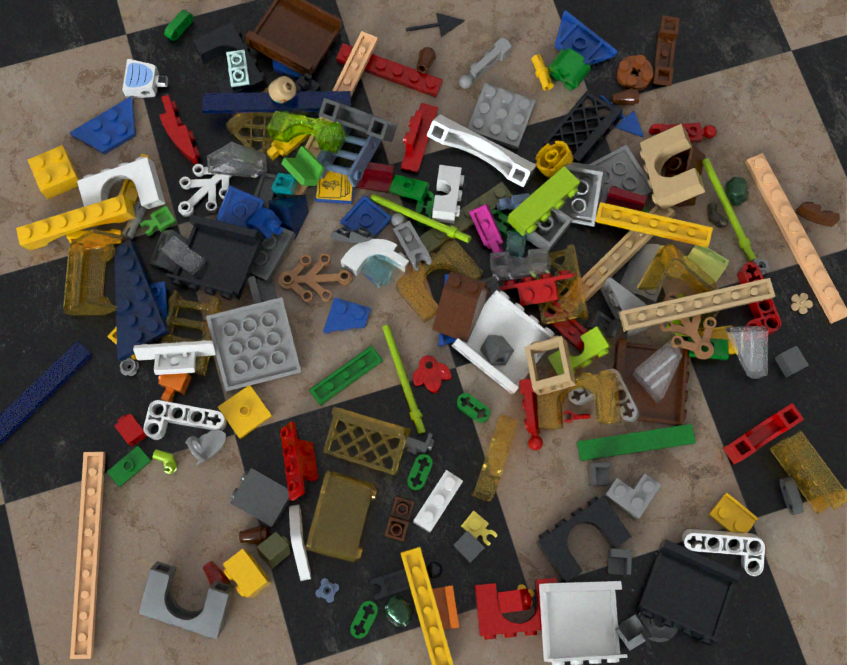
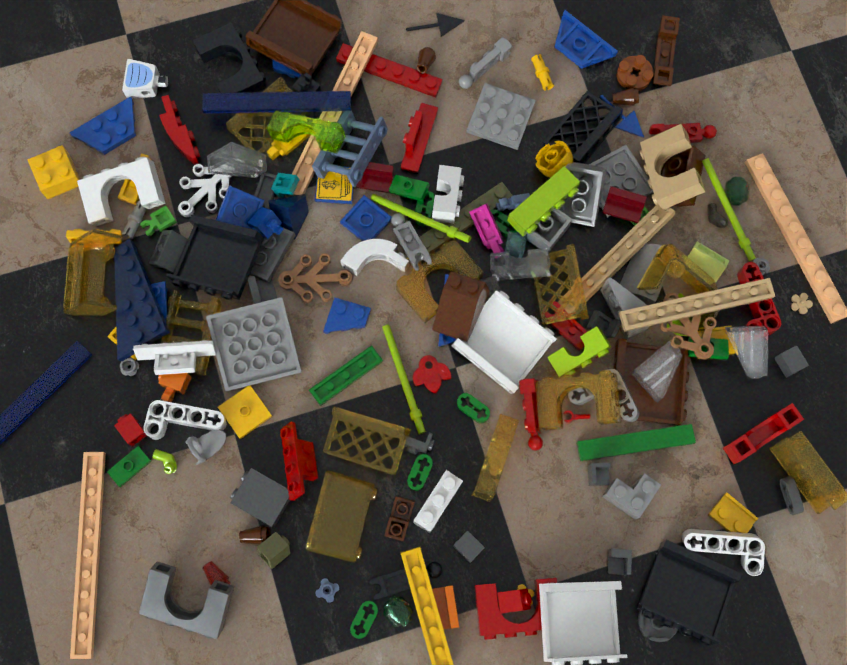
yellow arch [16,195,136,250] -> none
clear slope [161,236,205,275] -> none
green beam [164,9,193,41] -> none
yellow brick [223,549,272,598] -> none
light aqua slope [226,50,250,87] -> none
tan head [268,76,296,103] -> none
bright green panel [281,146,325,186] -> none
white beam [289,504,311,581] -> none
dark grey arch [319,98,398,142] -> none
dark grey slope [331,227,375,243] -> none
clear light blue brick [362,255,392,288] -> none
white arch [427,114,536,187] -> none
light yellow plate [461,511,497,546] -> none
dark grey panel [480,335,514,366] -> none
red bracket [499,269,577,306] -> none
tan window [525,336,576,395] -> none
black arch [536,496,632,583] -> none
green brick [549,48,591,91] -> none
yellow plate [595,202,713,248] -> none
dark grey panel [615,614,651,651] -> none
reddish brown slope [796,202,840,227] -> none

